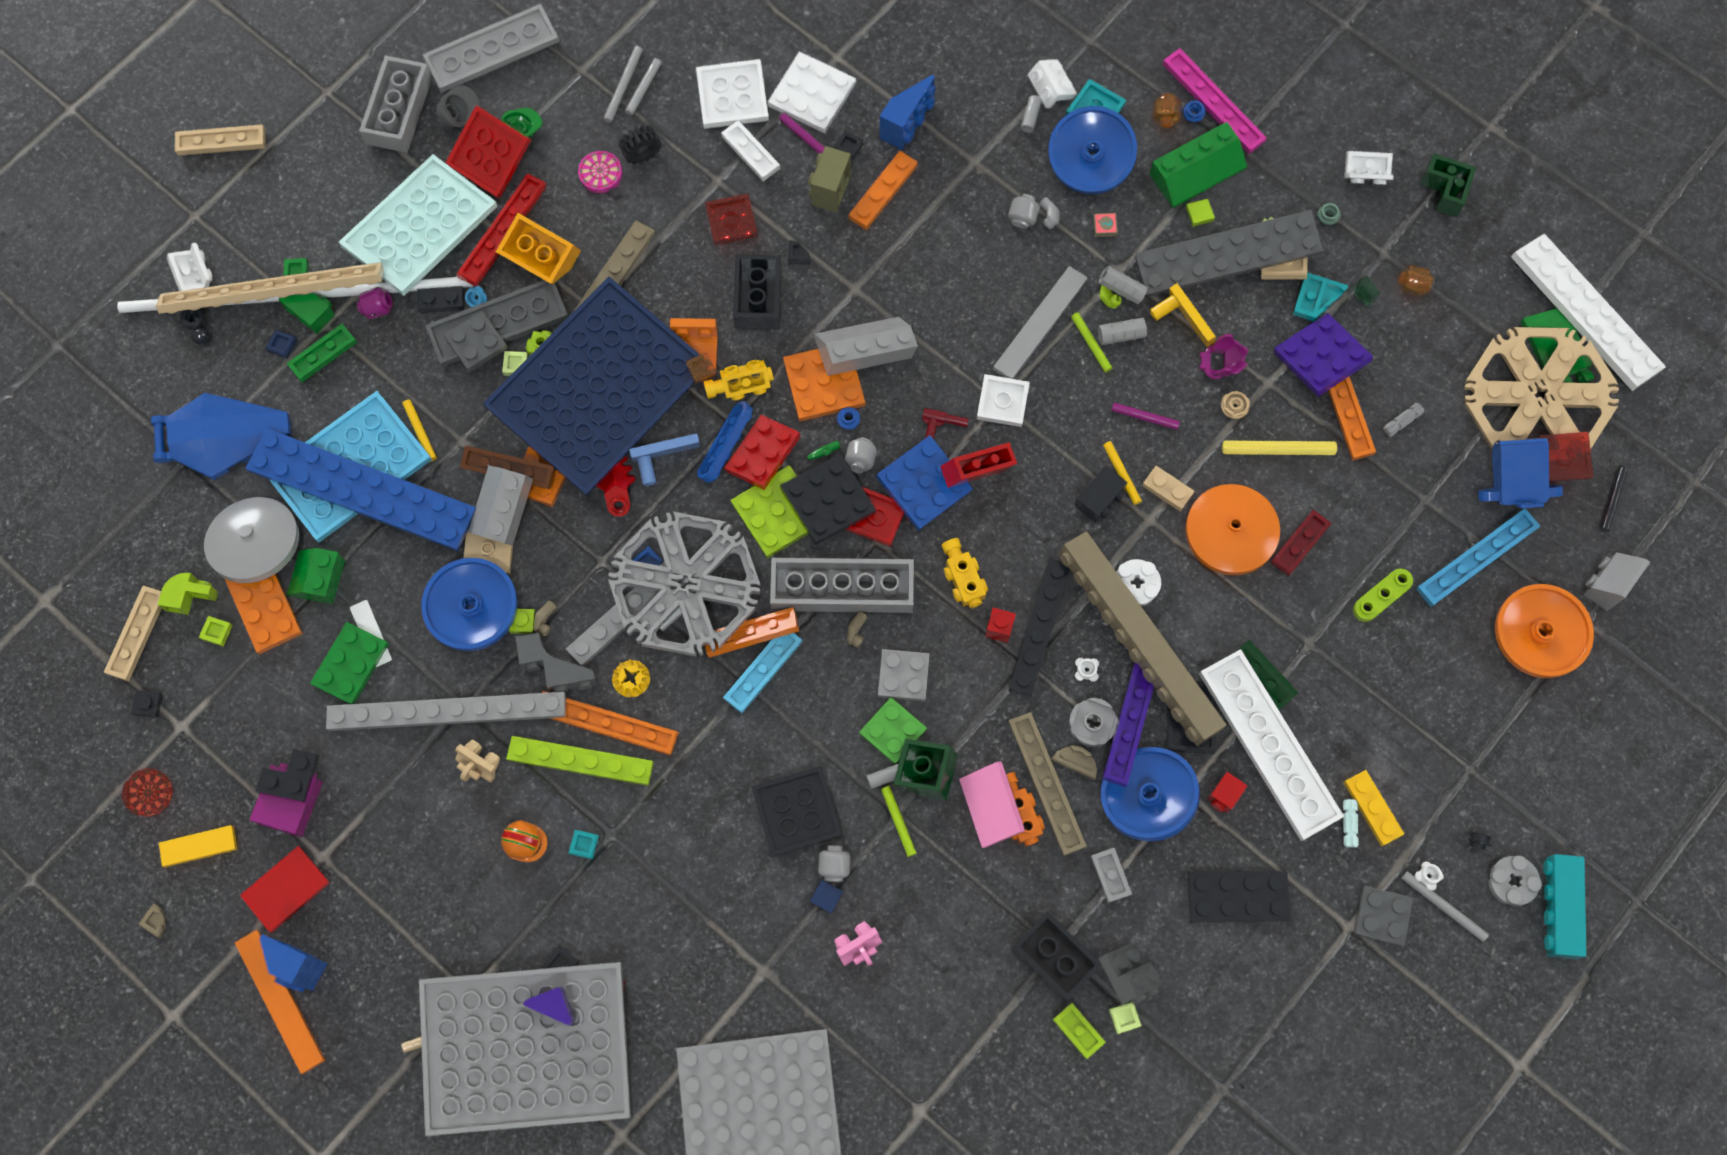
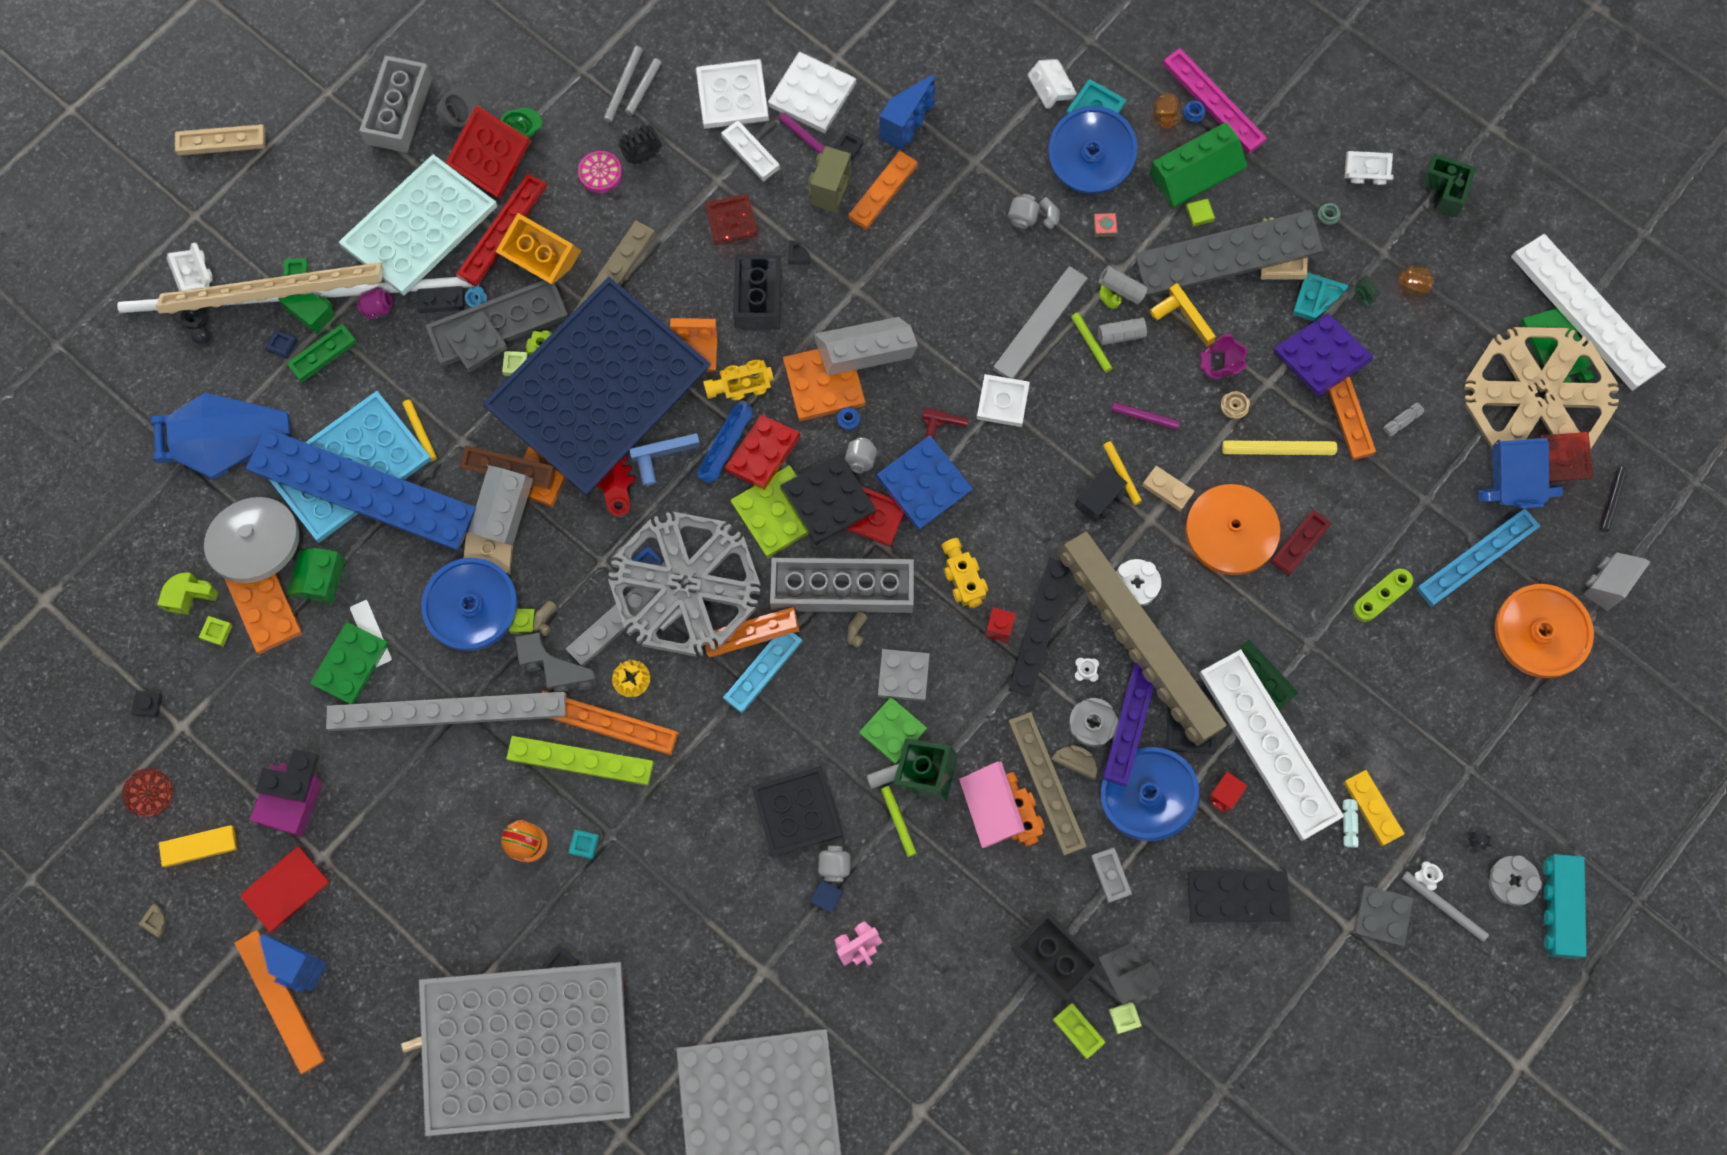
tan plate [104,586,162,682] -> none
light grey plate [422,4,559,93] -> none
tan hips [455,740,500,783] -> none
dark purple slope [523,986,575,1026] -> none
clear orange tile [686,353,716,384] -> none
green helmet [807,440,841,460] -> none
red brick [940,442,1017,488] -> none
light grey axle [1021,96,1042,133] -> none

